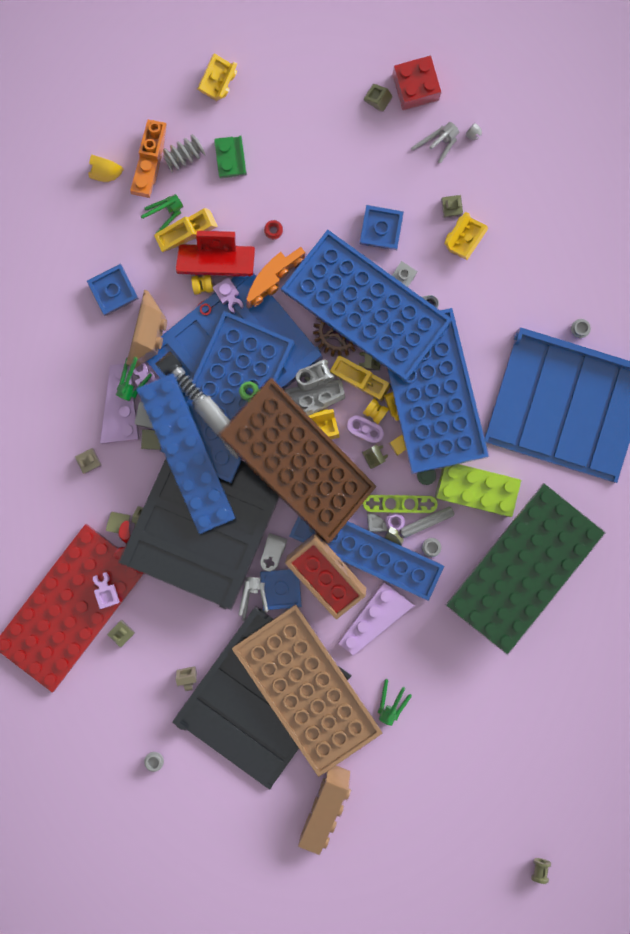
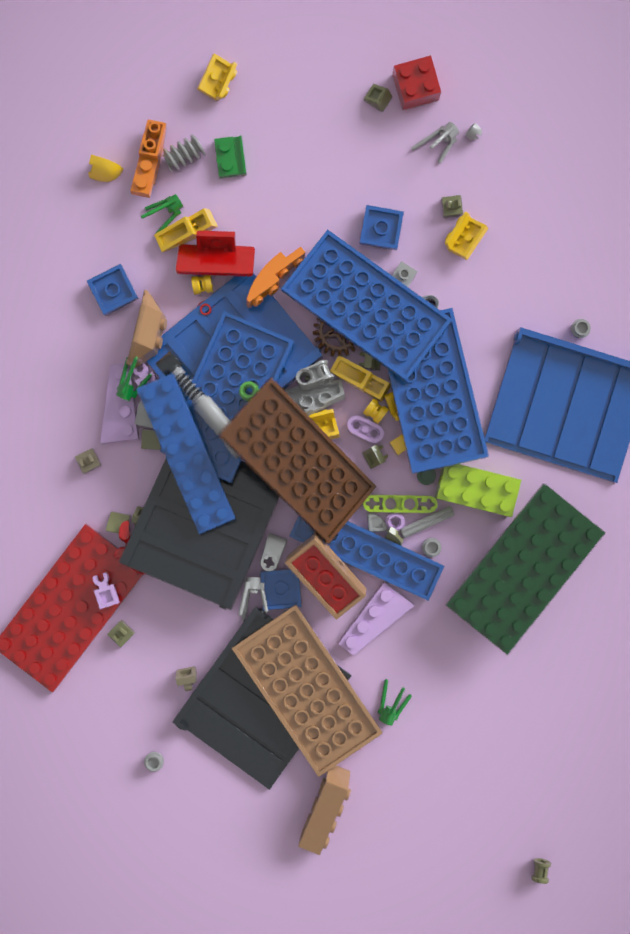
lavender plate [212,277,244,314] -> none
red plate [264,220,283,240] -> none

